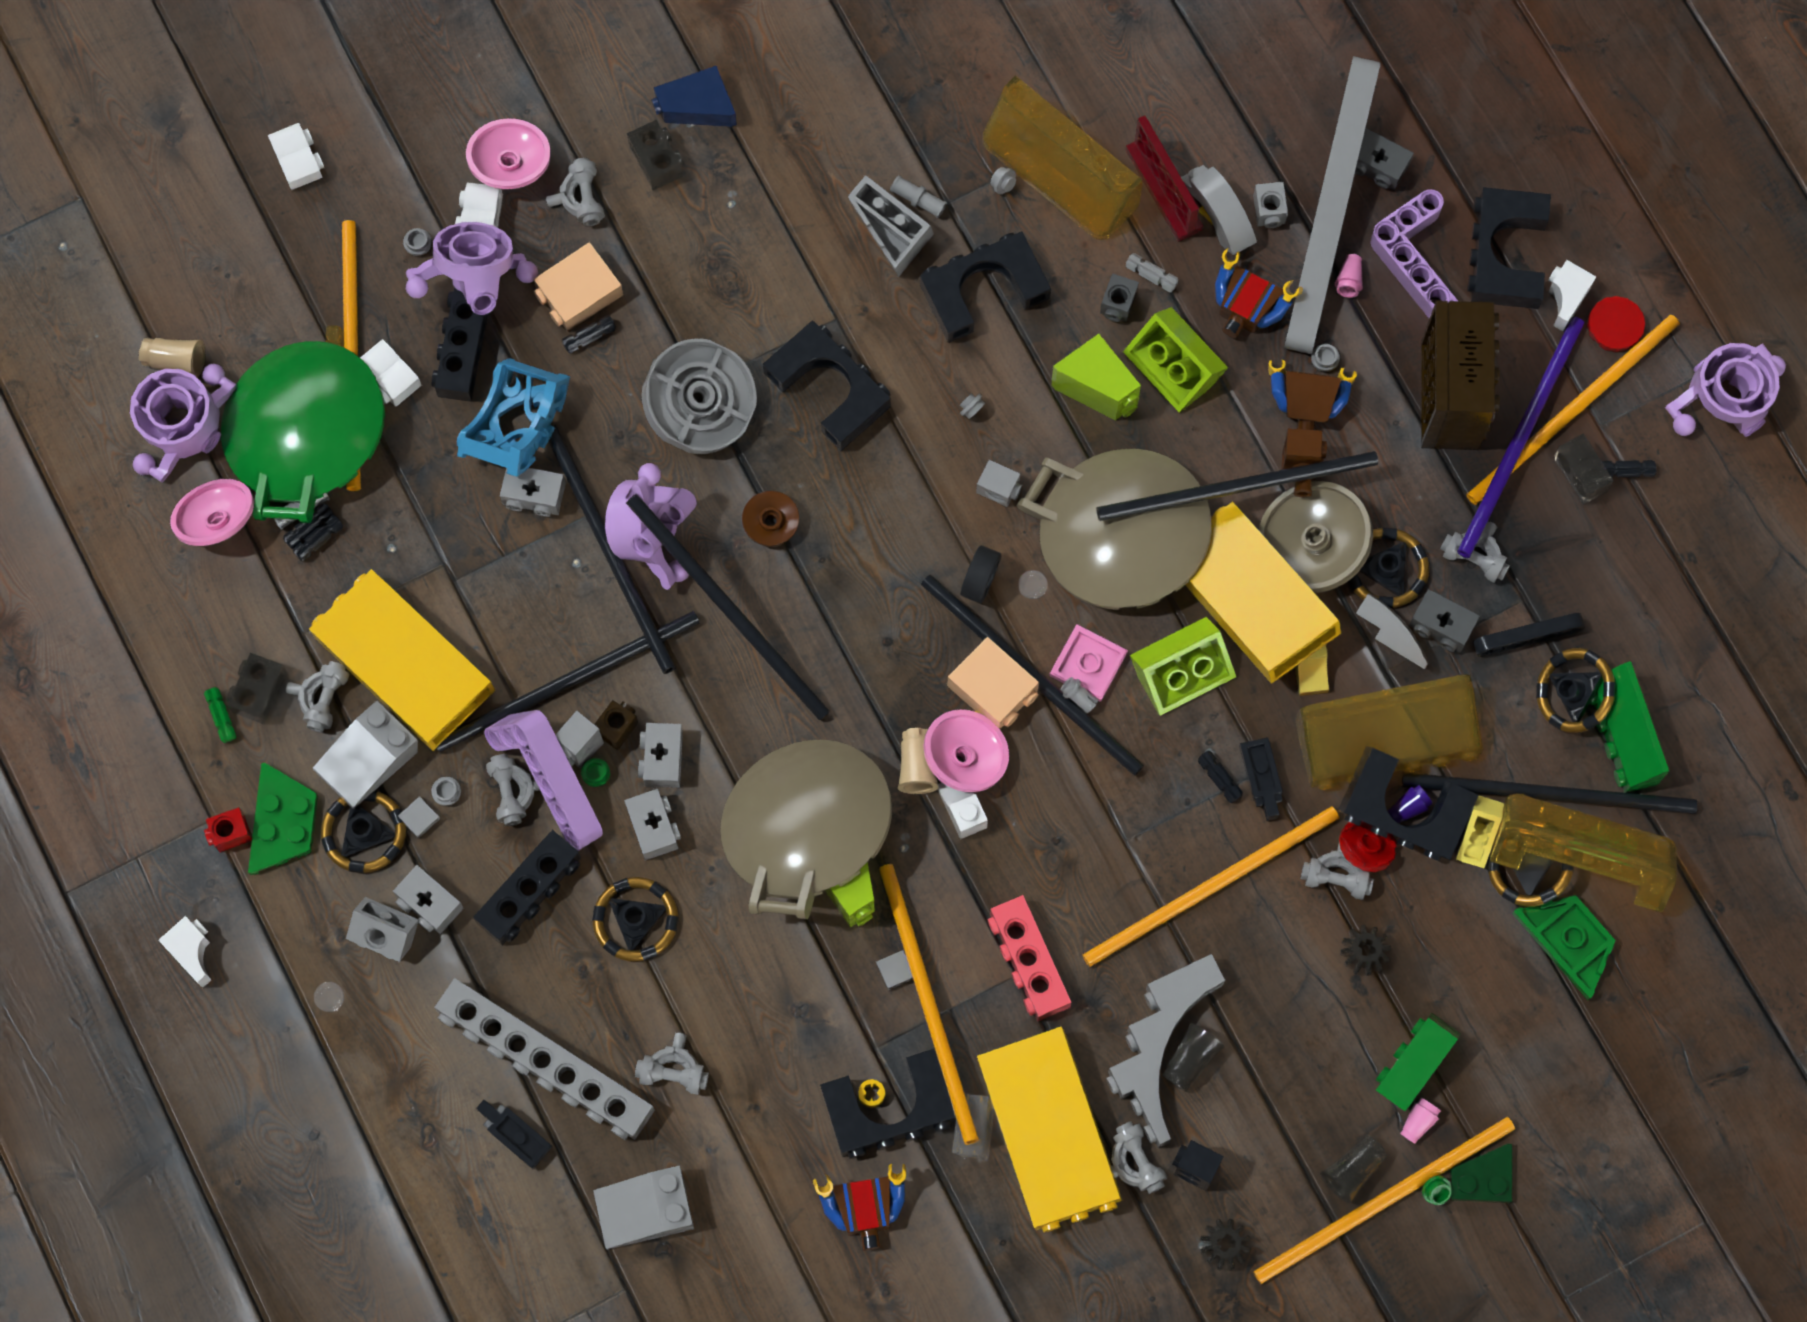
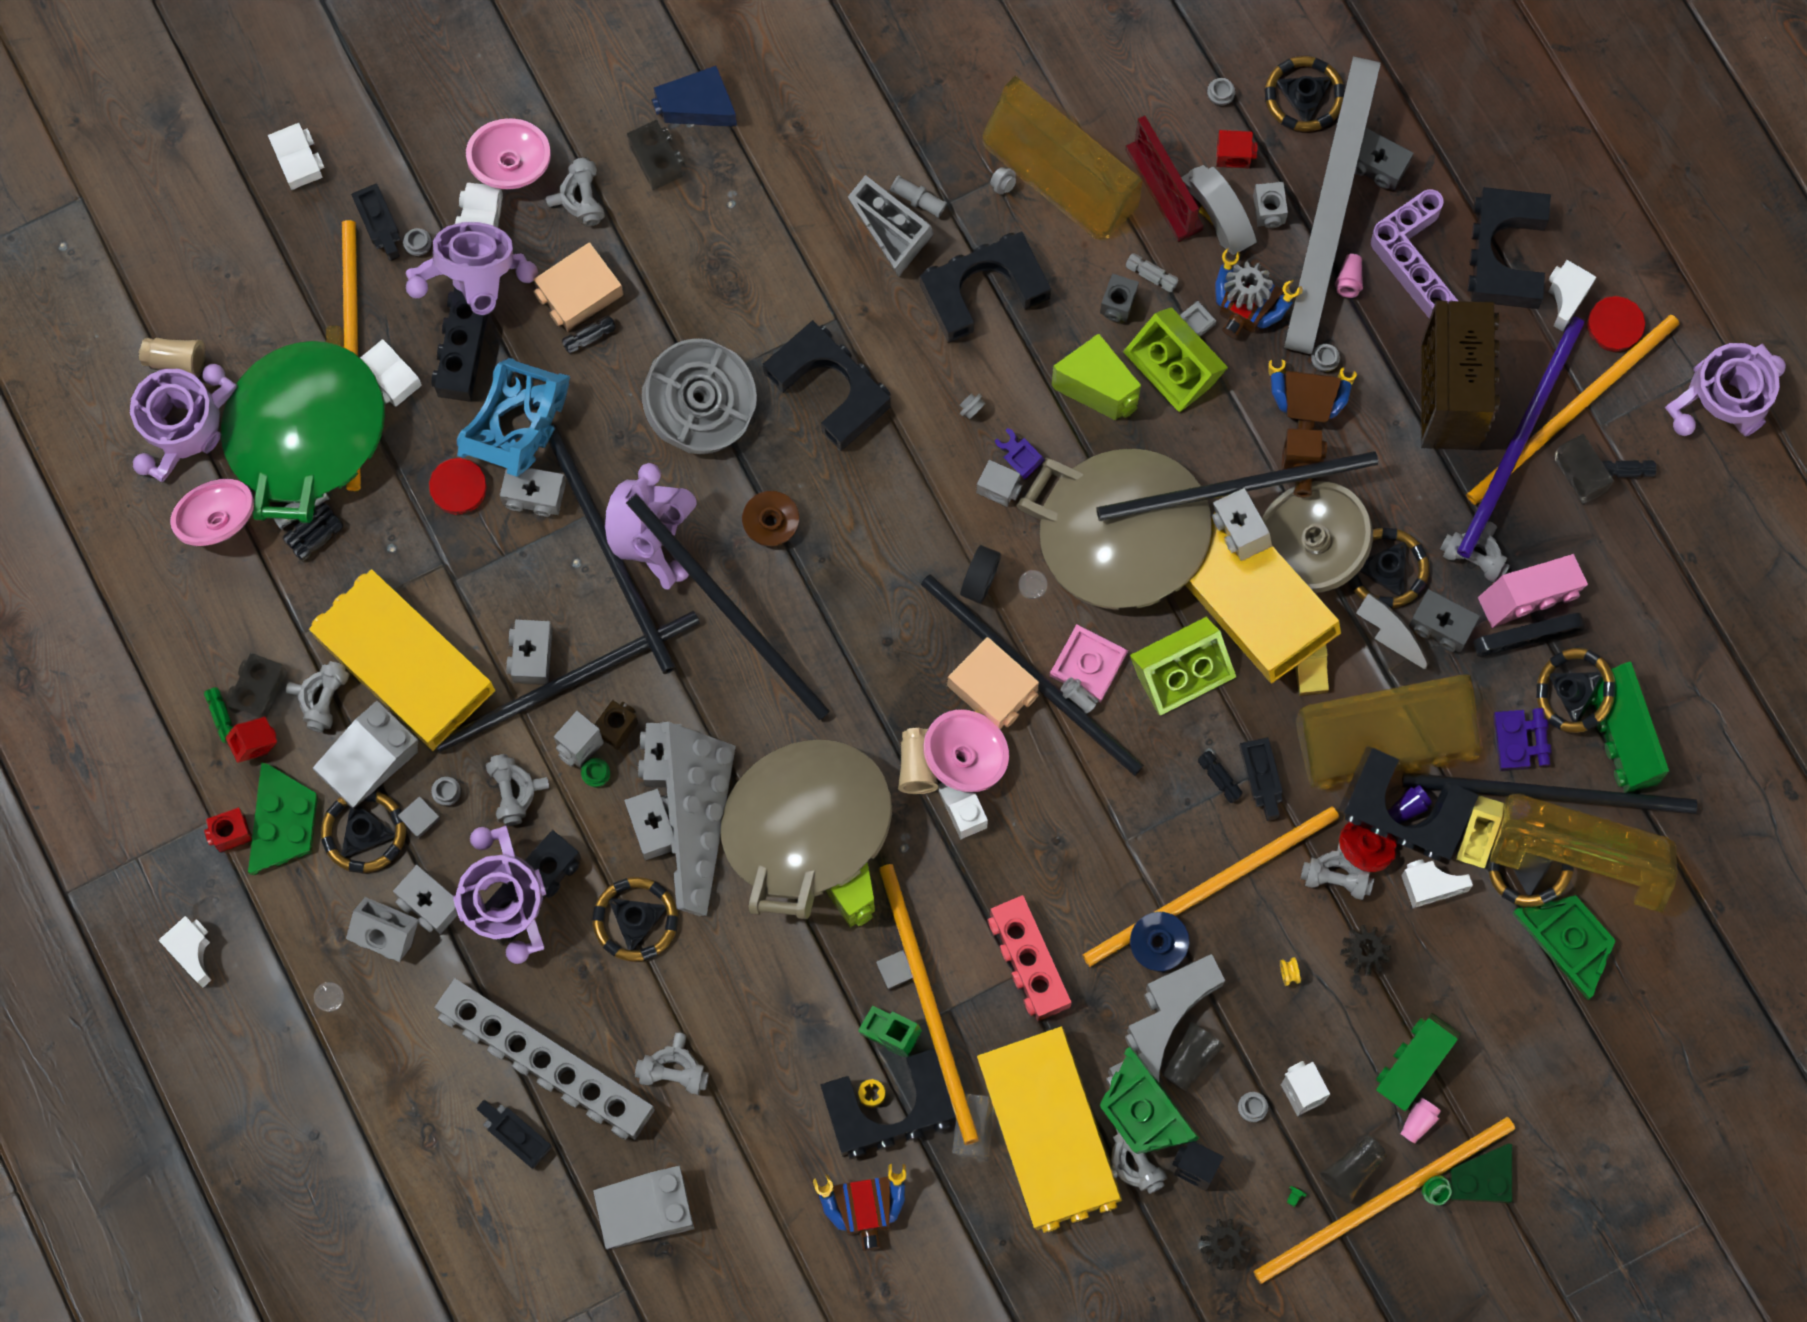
lavender beam [484,710,603,851] -> none
none -> red brick [225,717,277,763]
none -> black hinge [351,183,400,261]
none -> red tile [429,458,487,515]
none -> lavender piece [453,826,546,964]
none -> light grey brick [506,620,553,685]
none -> light grey wing [661,722,736,916]
none -> green brick [858,1005,922,1057]
none -> dark purple plate [995,428,1045,479]
none -> green wing [1100,1047,1200,1154]
none -> dark blue dish [1130,912,1189,971]
none -> light grey tile [1180,301,1216,337]
none -> light grey plate [1207,78,1235,105]
none -> light grey brick [1212,488,1272,561]
none -> red brick [1216,130,1257,169]
none -> light grey gear [1224,260,1273,311]
none -> light grey plate [1238,1092,1268,1122]
none -> black piece [1264,56,1345,132]
none -> yellow bush [1280,957,1301,986]
none -> white brick [1281,1061,1330,1116]
none -> green piece [1286,1186,1307,1207]
none -> white arch [1401,859,1473,908]
none -> bright pink wedge [1478,554,1588,628]
none -> dark purple plate [1493,708,1552,771]

